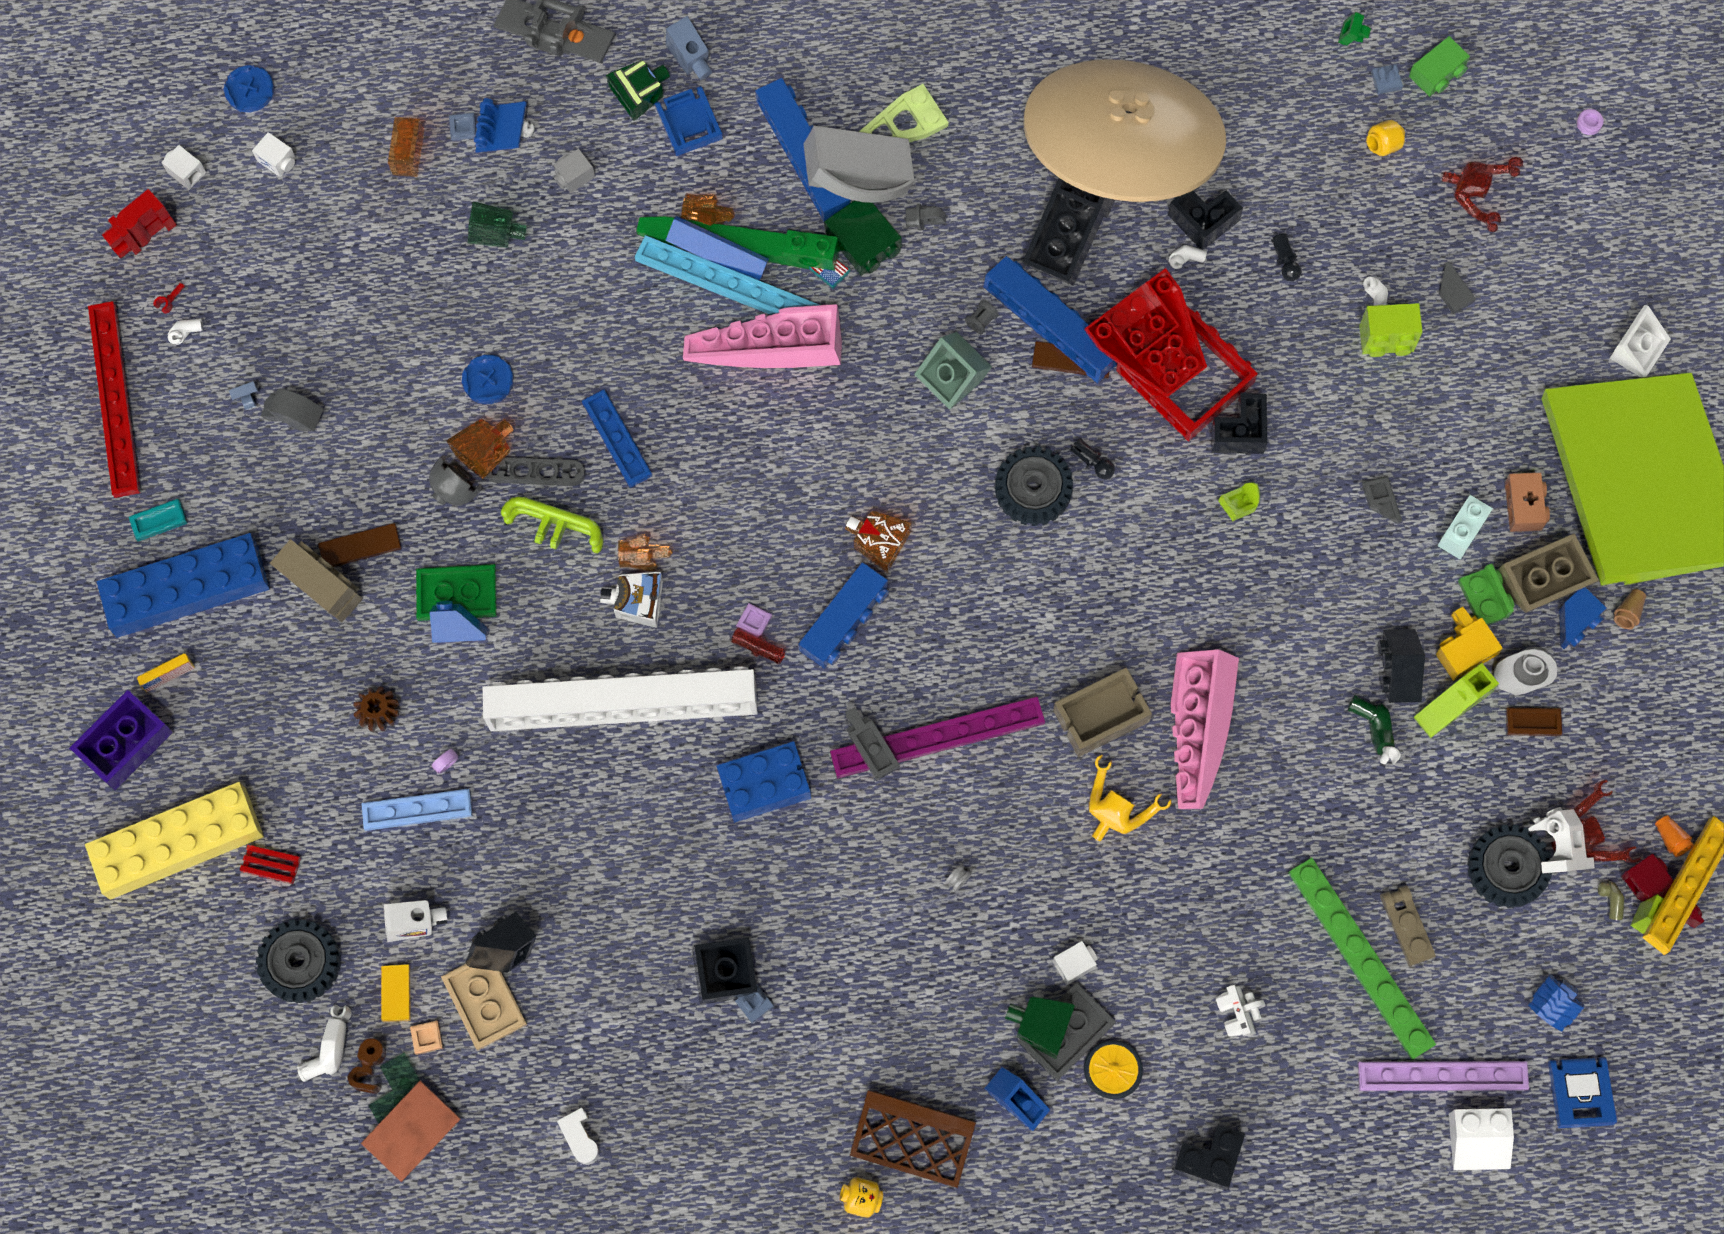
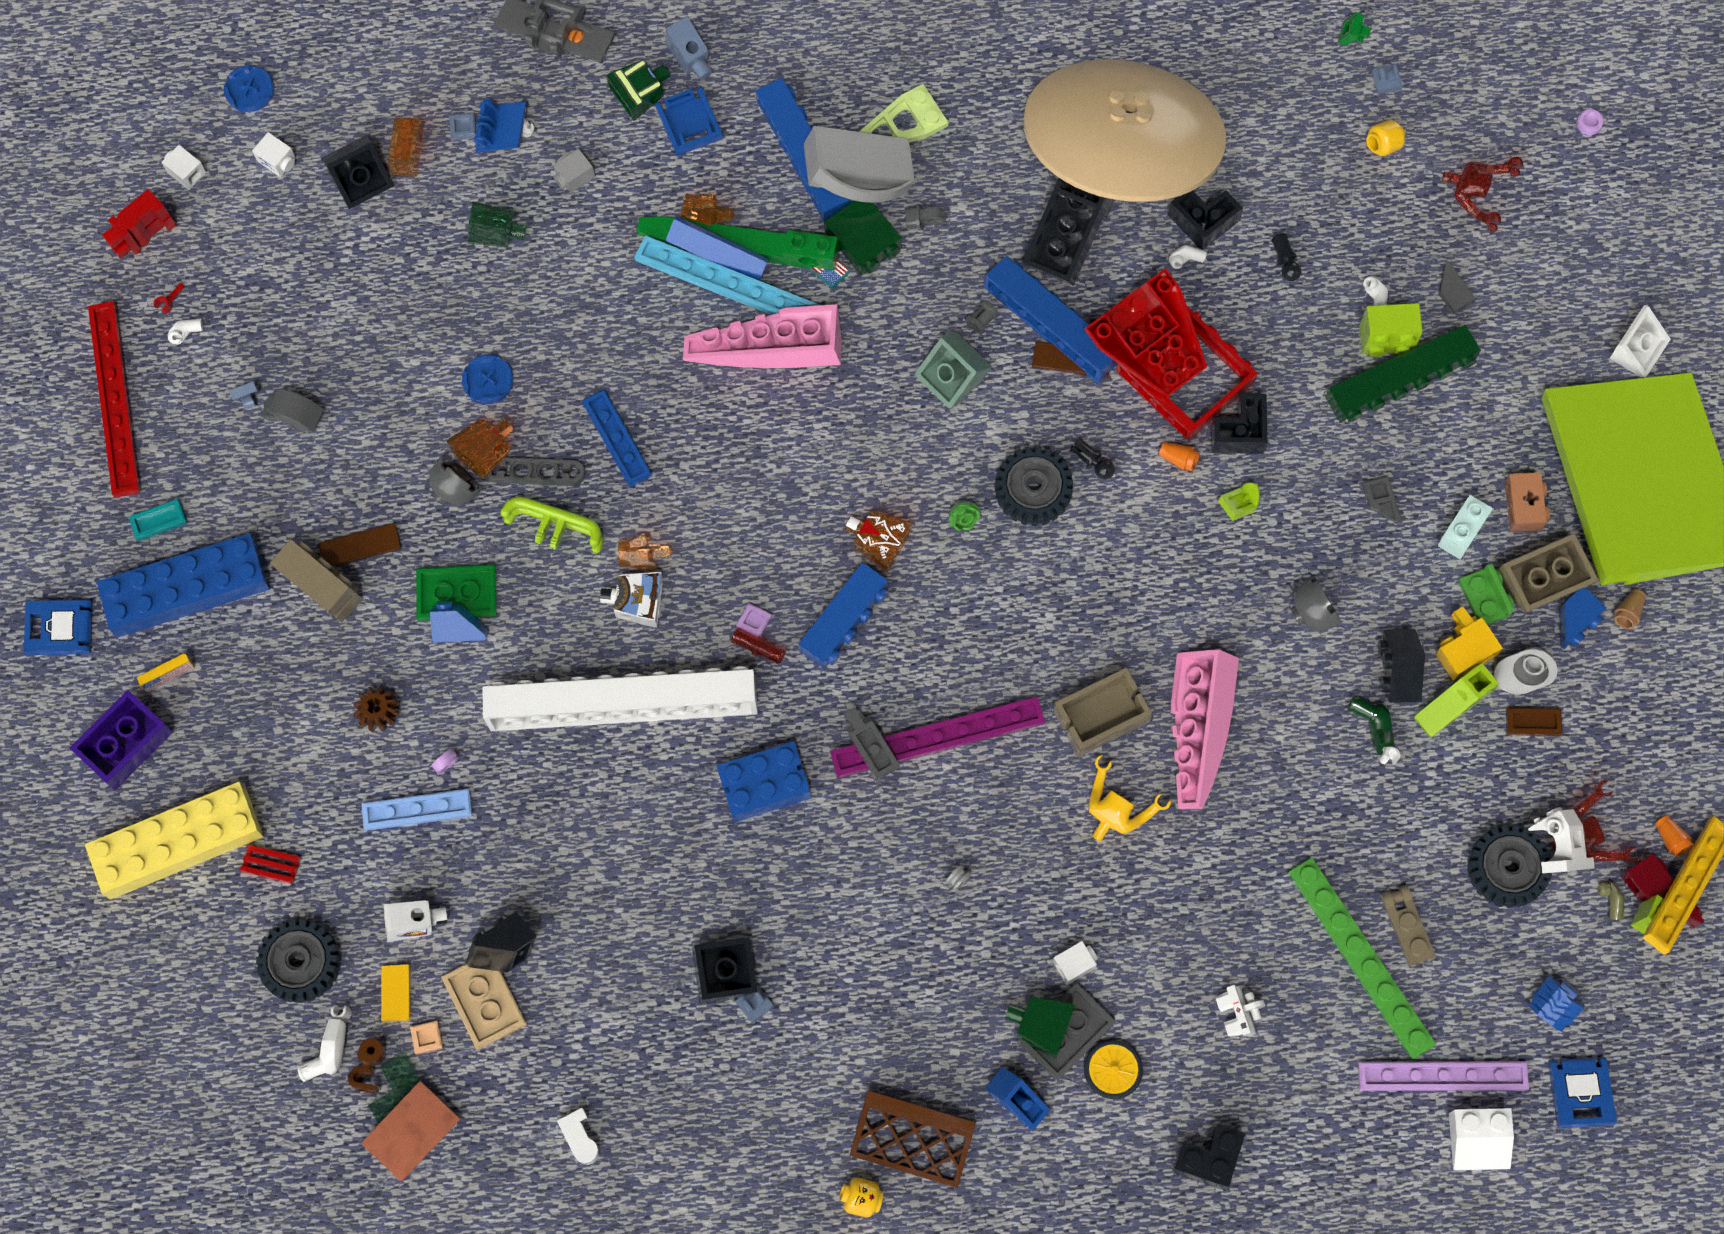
bright green brick [1409,36,1470,97] -> none
none -> blue container [24,600,92,655]
none -> black slope [321,135,394,209]
none -> bright green plate [949,501,980,531]
none -> orange cone [1159,442,1200,471]
none -> dark grey cylinder [1292,577,1342,631]
none -> dark green brick [1325,324,1481,423]

